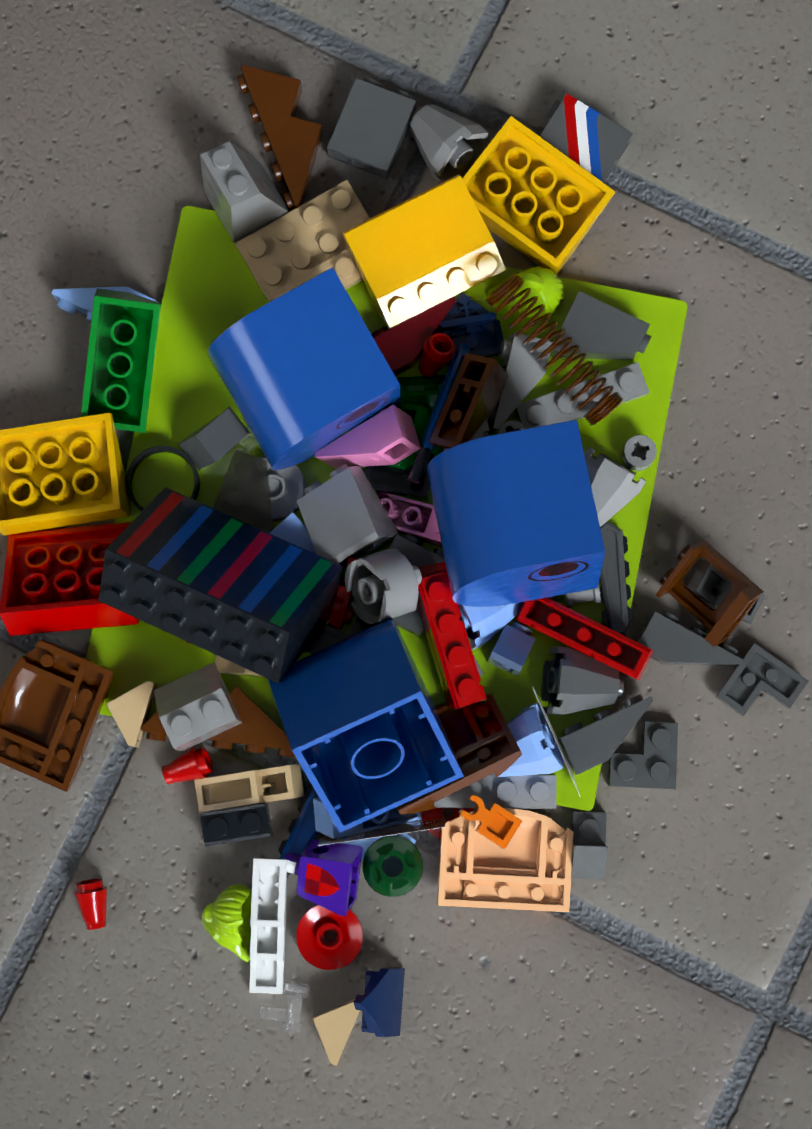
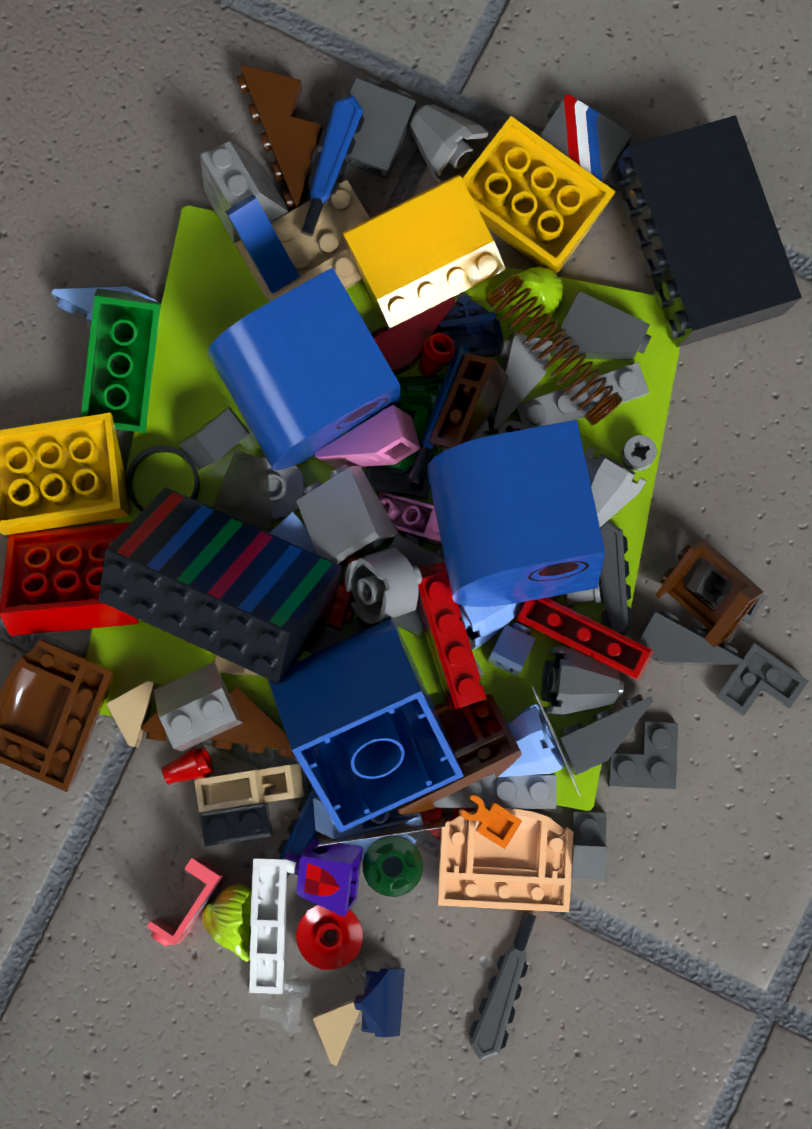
red cone [74,879,107,930] -> none
none -> coral panel [147,857,225,947]
none -> blue tile [225,194,300,294]
none -> blue sword [301,95,365,237]
none -> dark grey sword [469,912,536,1061]
none -> black brick [612,115,802,348]

